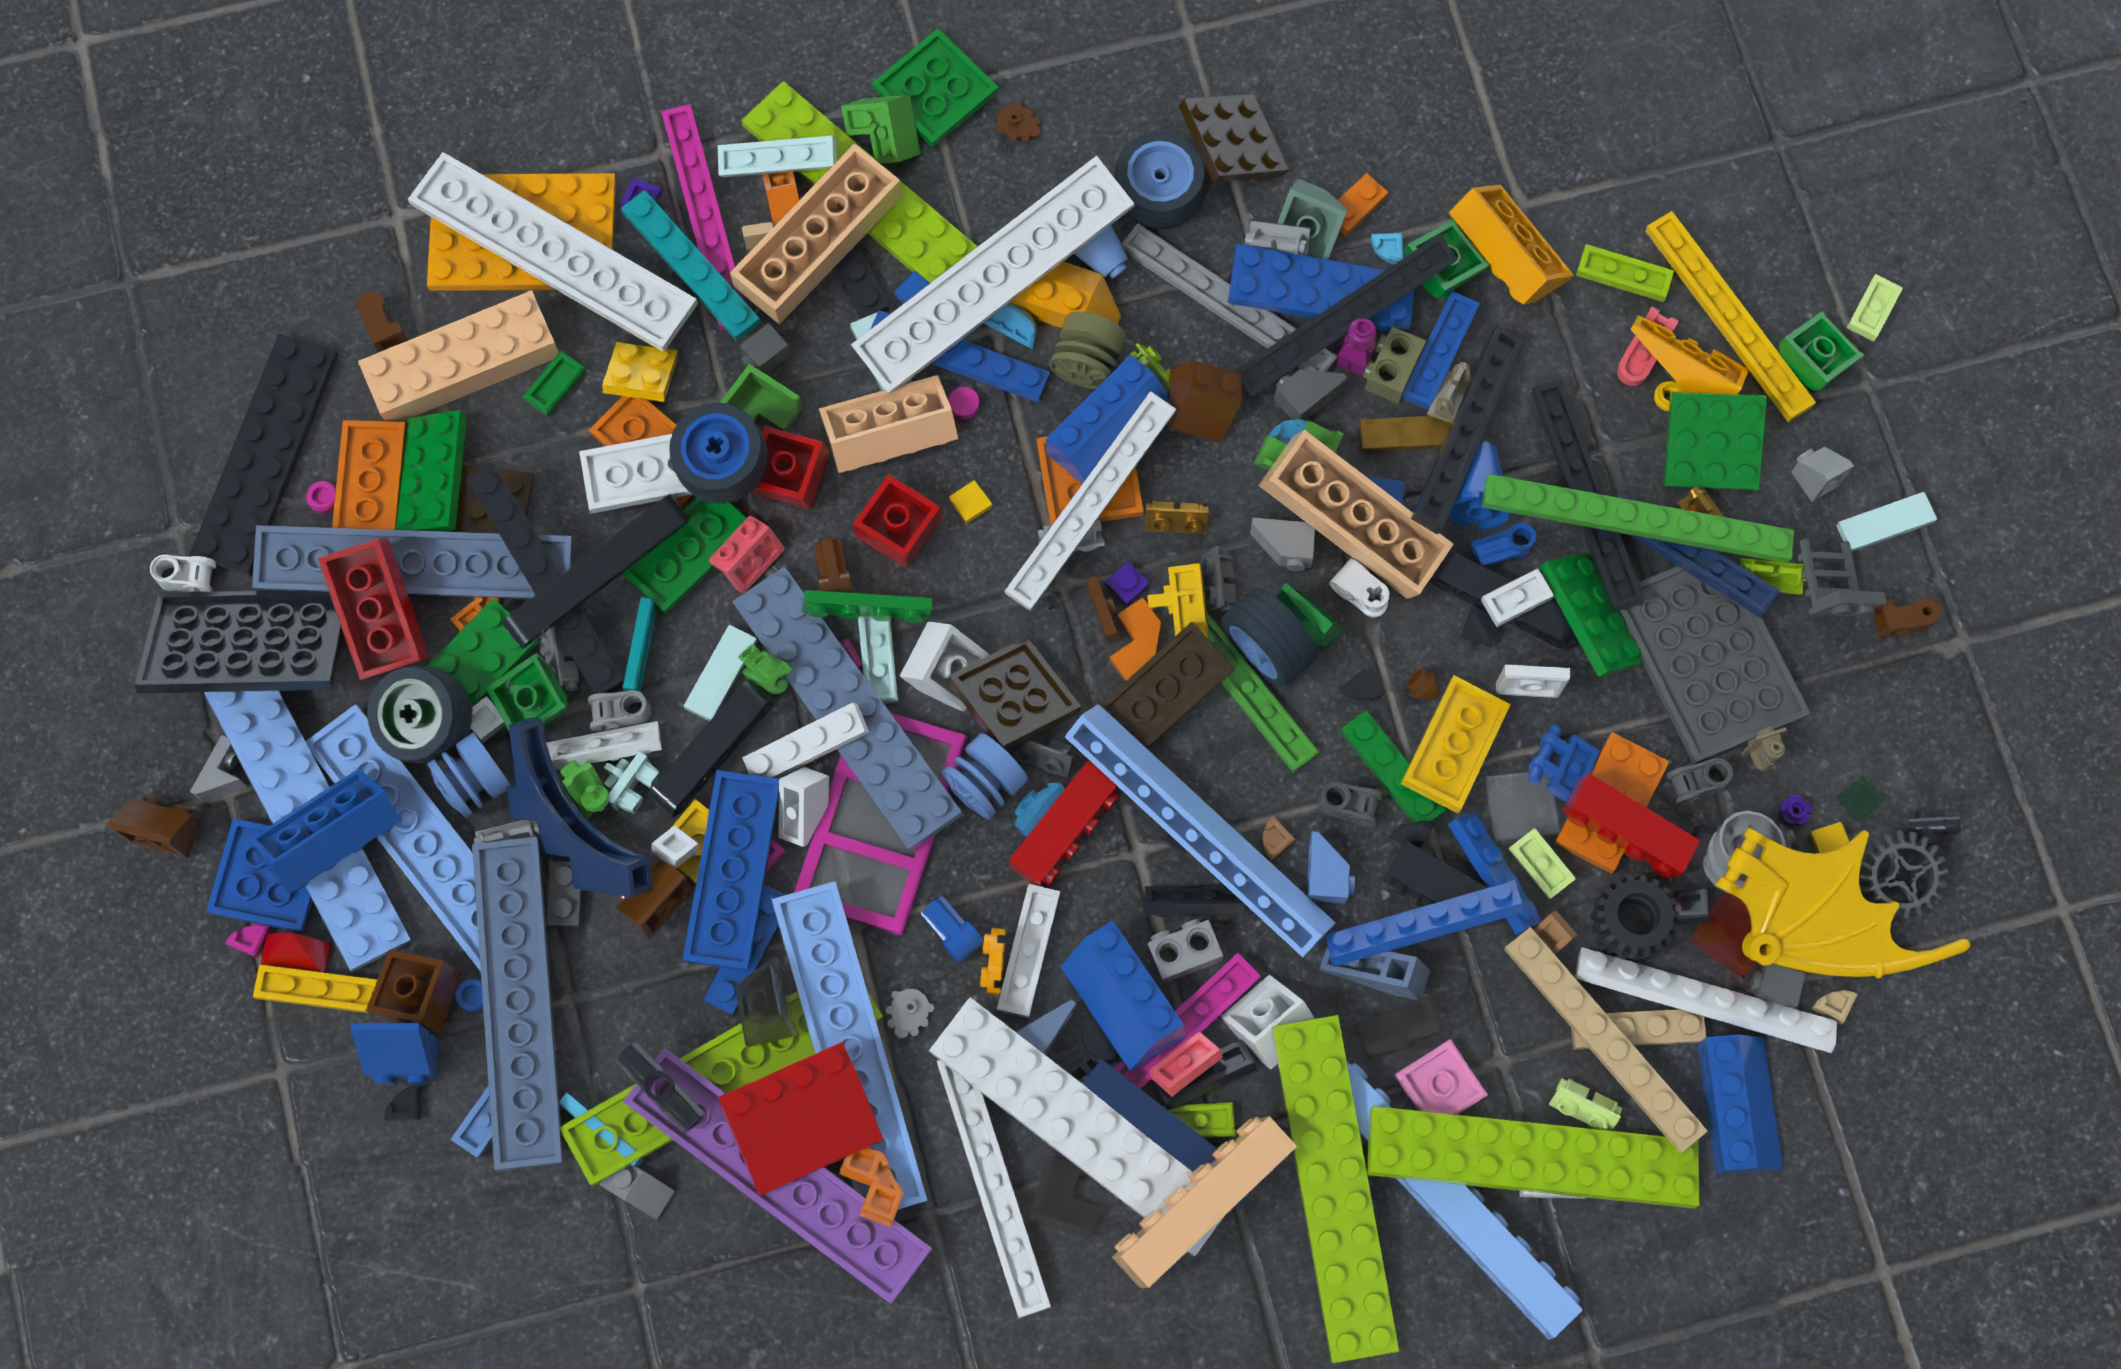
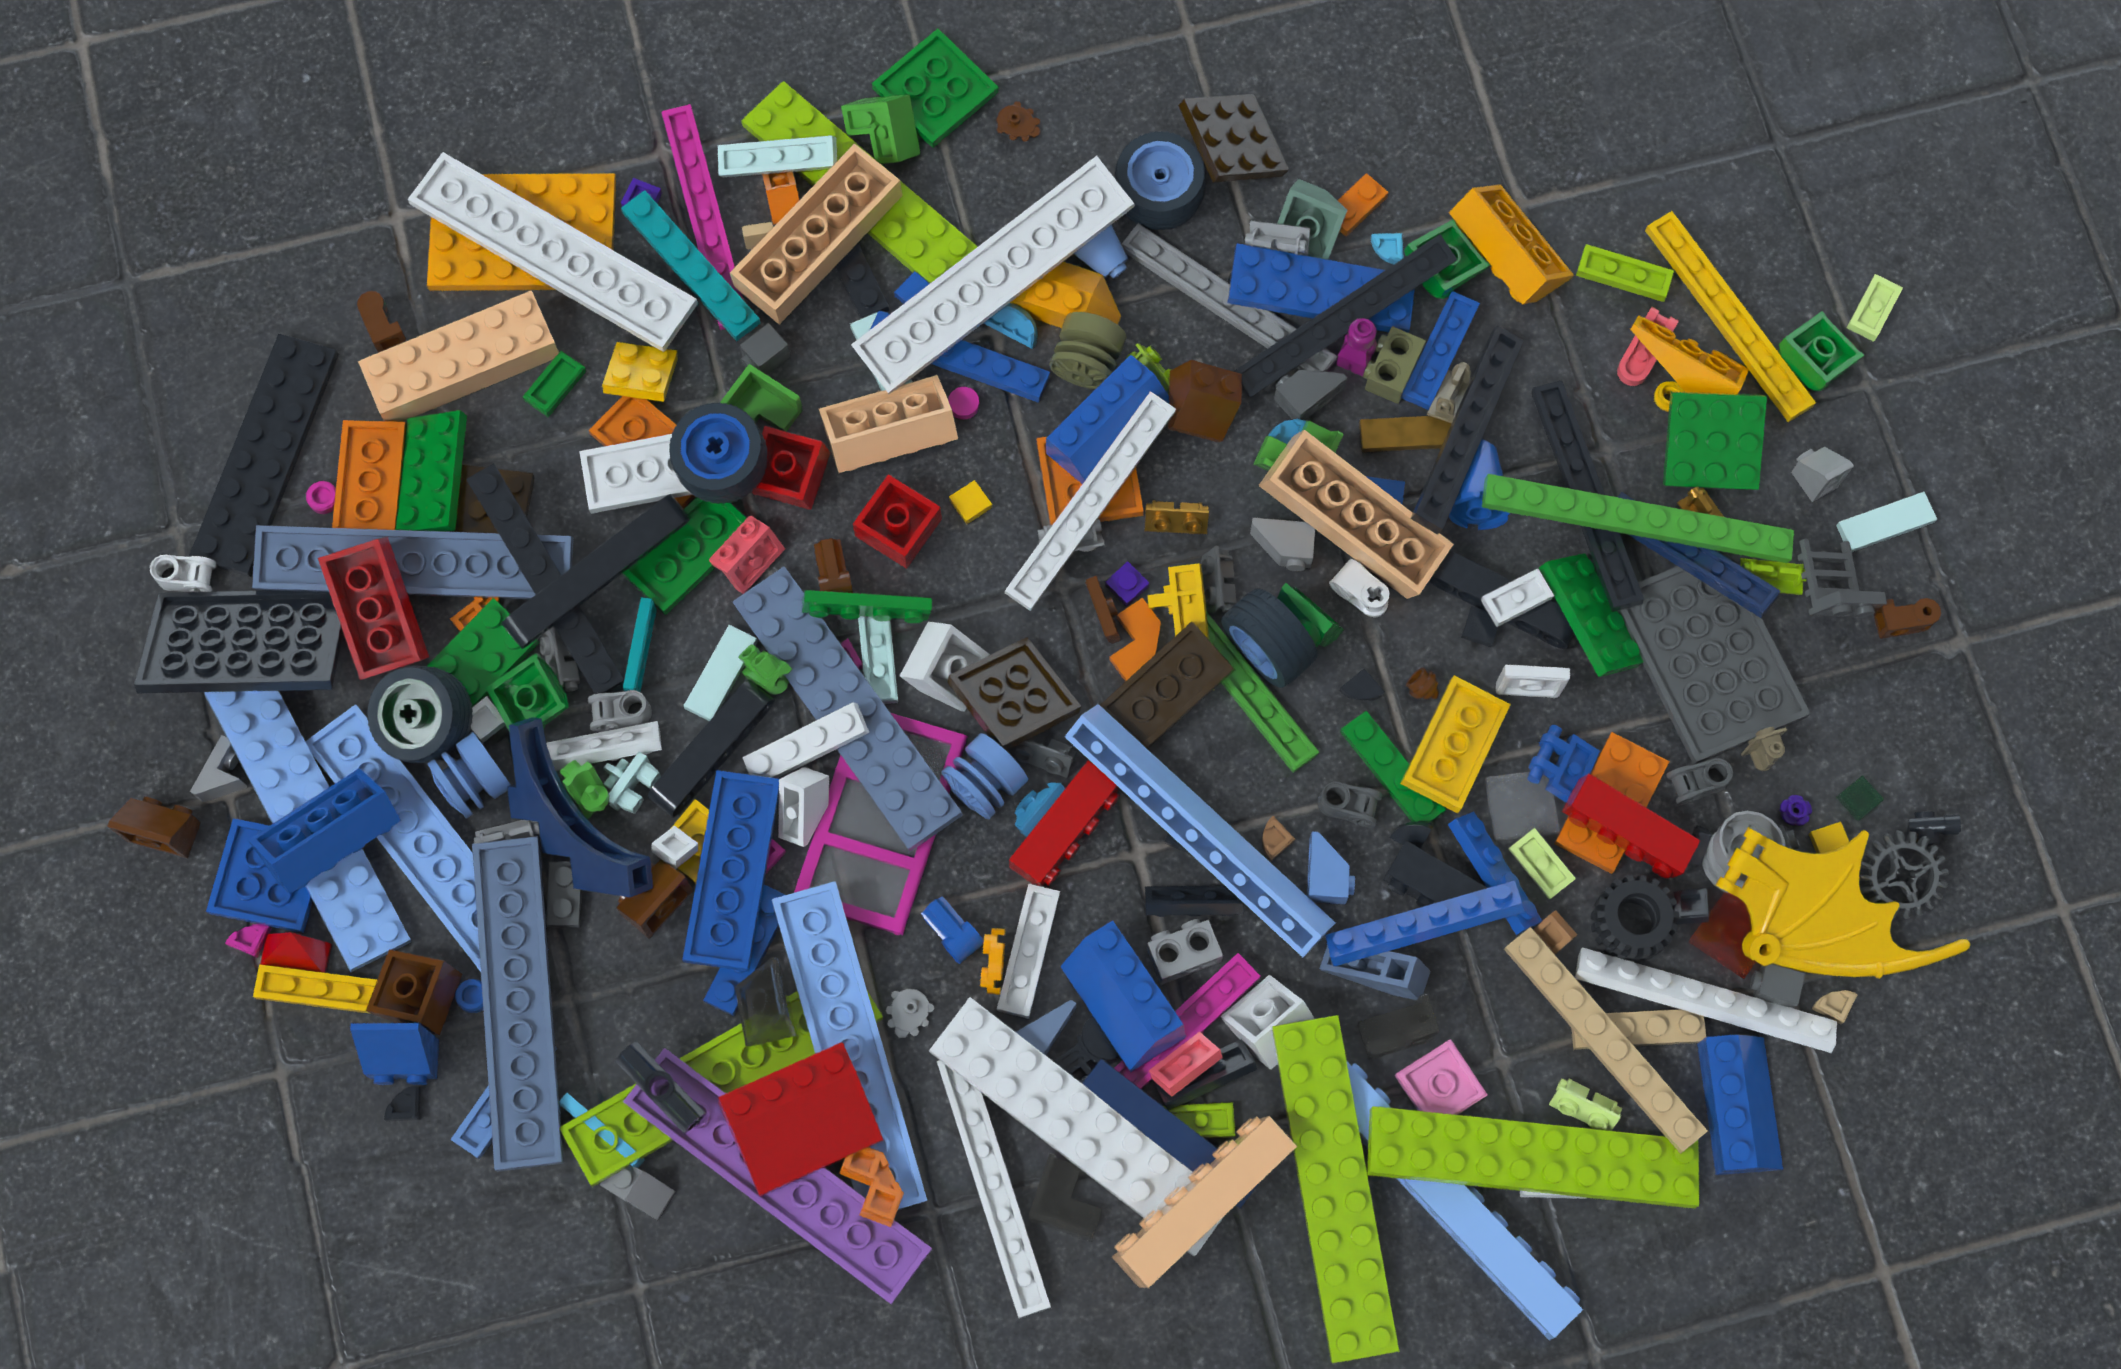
blue piece [1471,523,1536,568] -> none

